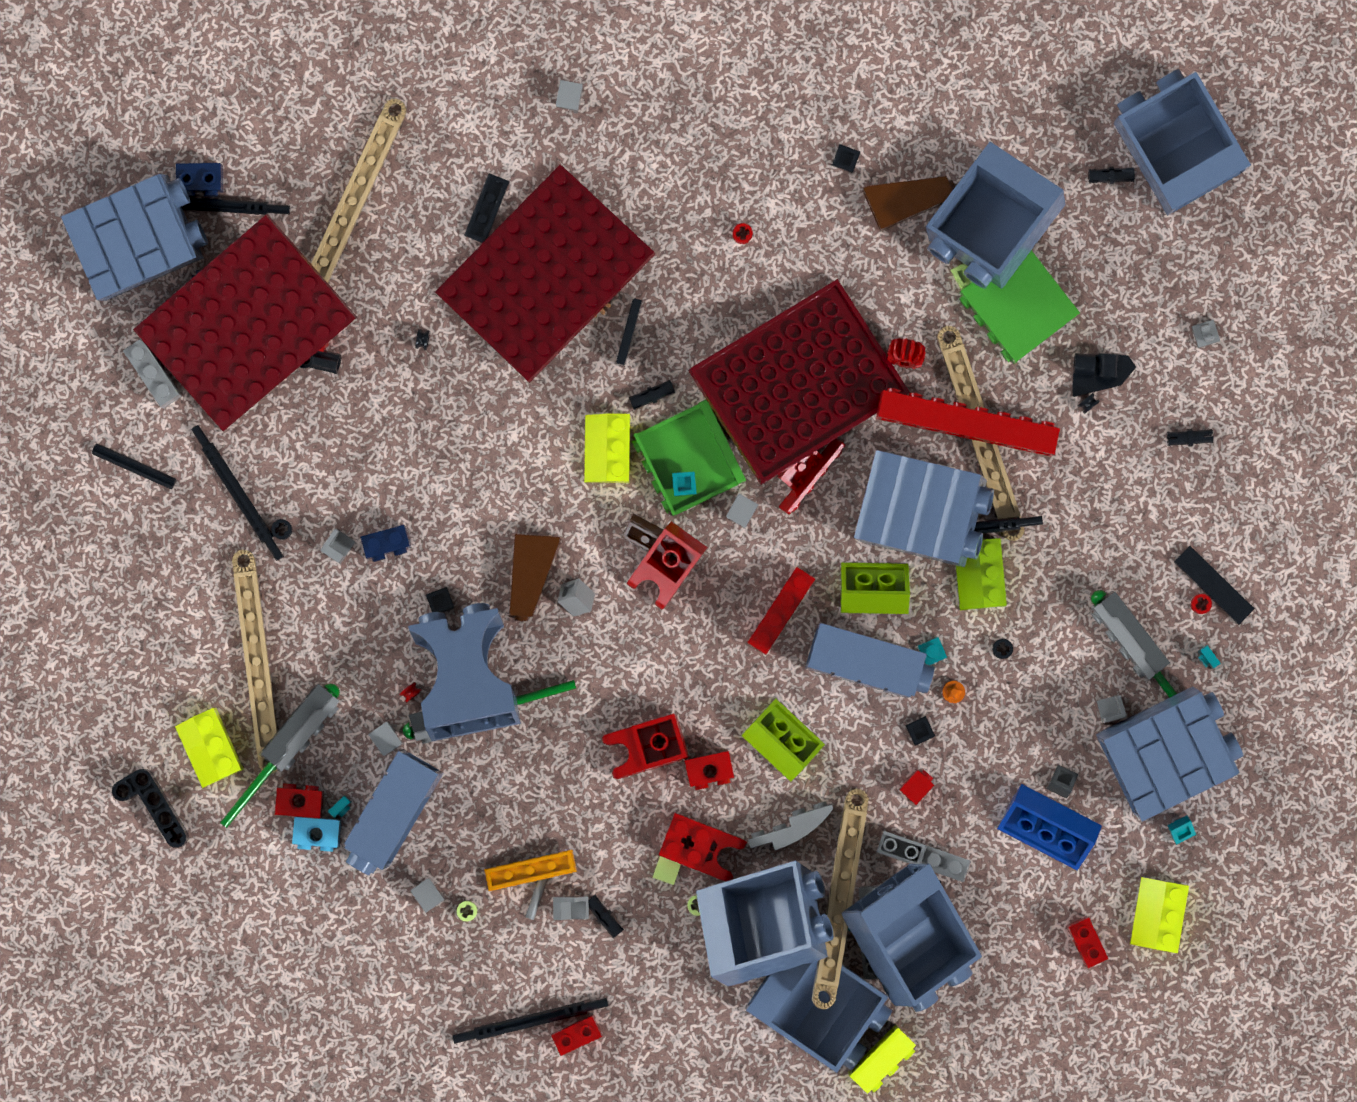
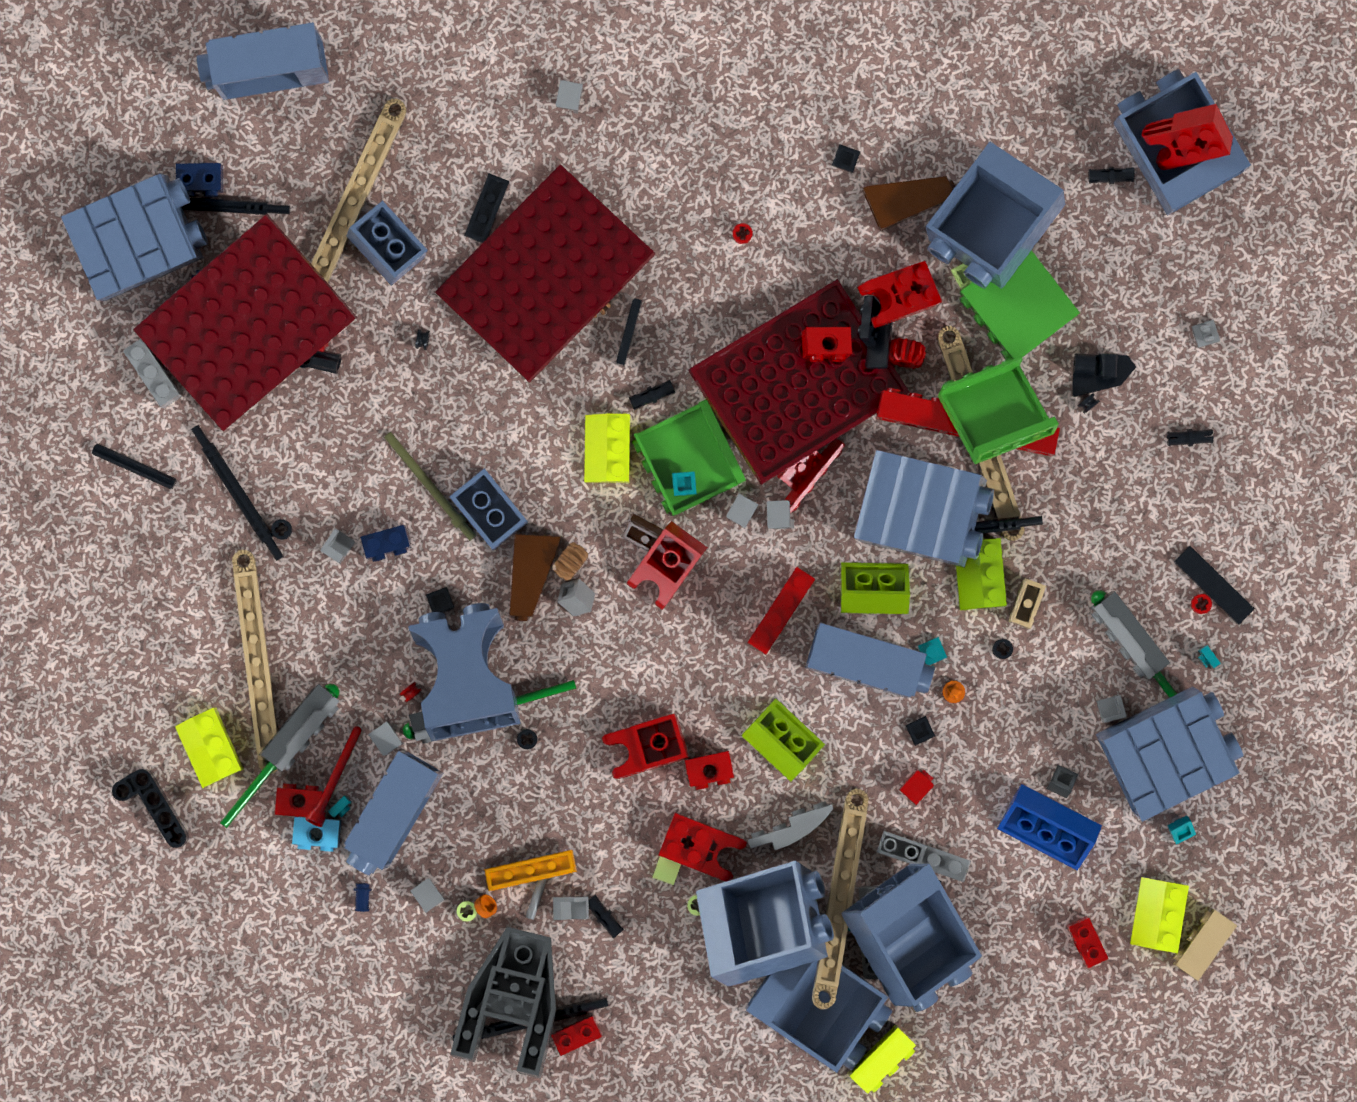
none -> sand blue brick [197,22,329,100]
none -> red piece [306,726,362,827]
none -> sand blue brick [346,200,428,286]
none -> dark blue pin [354,883,372,912]
none -> olive bar [384,432,477,541]
none -> sand blue brick [450,468,528,551]
none -> dark grey wedge [450,927,556,1079]
none -> orange tile [474,894,497,918]
none -> black bush [517,729,538,750]
none -> medium nougat gear [552,542,588,581]
none -> light grey panel [767,500,794,529]
none -> red brick [801,327,852,362]
none -> red brick [857,261,942,328]
none -> black bracket [858,296,893,369]
none -> bright green panel [938,356,1059,464]
none -> tan brick [1008,578,1046,629]
none -> red brick [1142,104,1233,170]
none -> tan brick [1173,909,1237,981]

